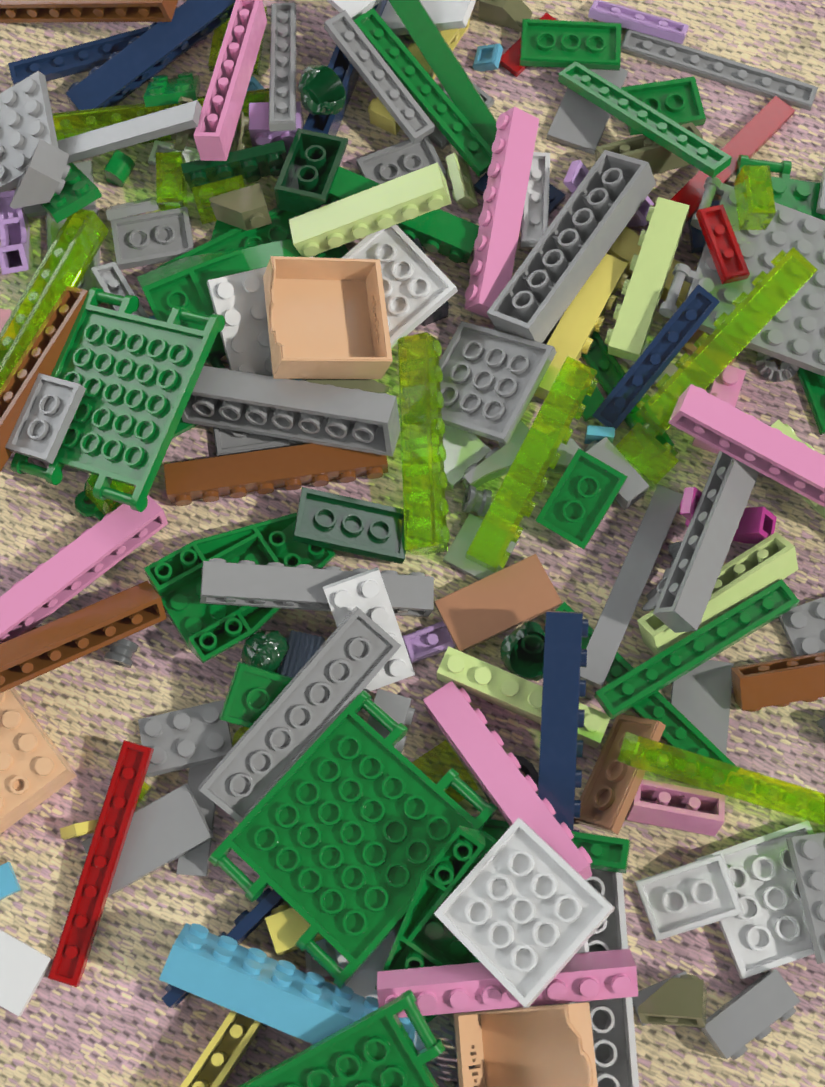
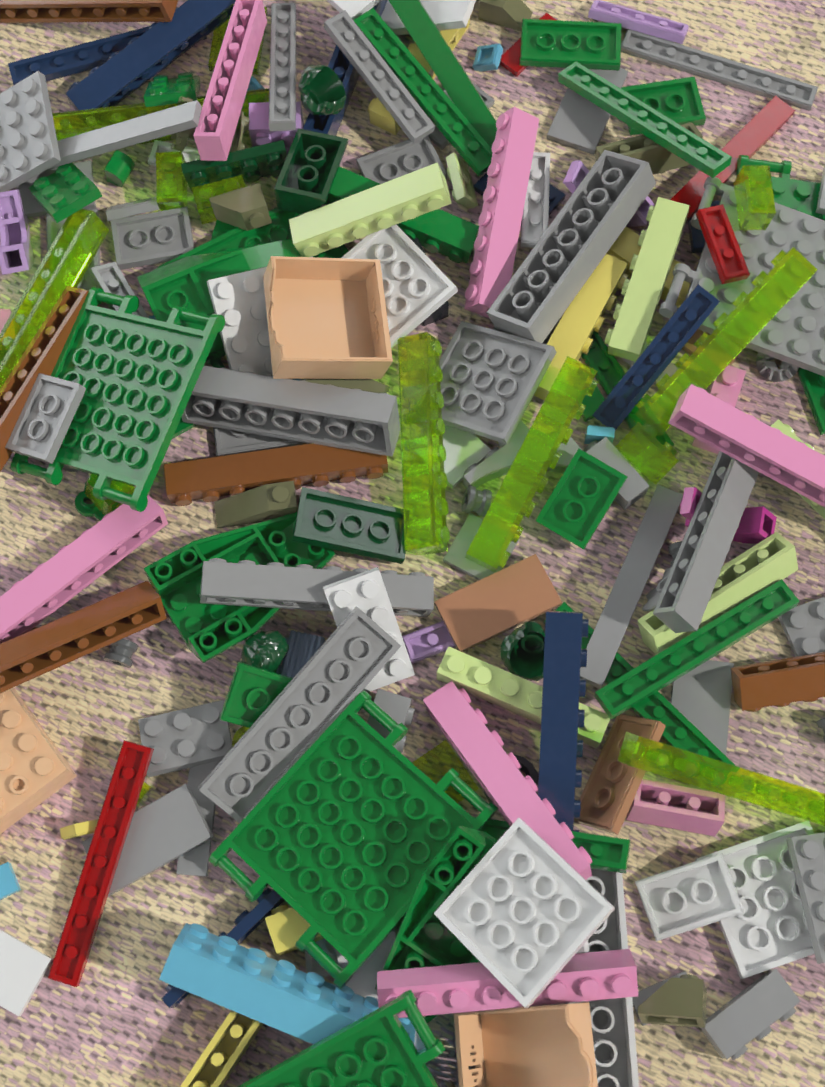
light grey slope [10,139,70,209] -> none
none -> olive slope [214,481,298,528]

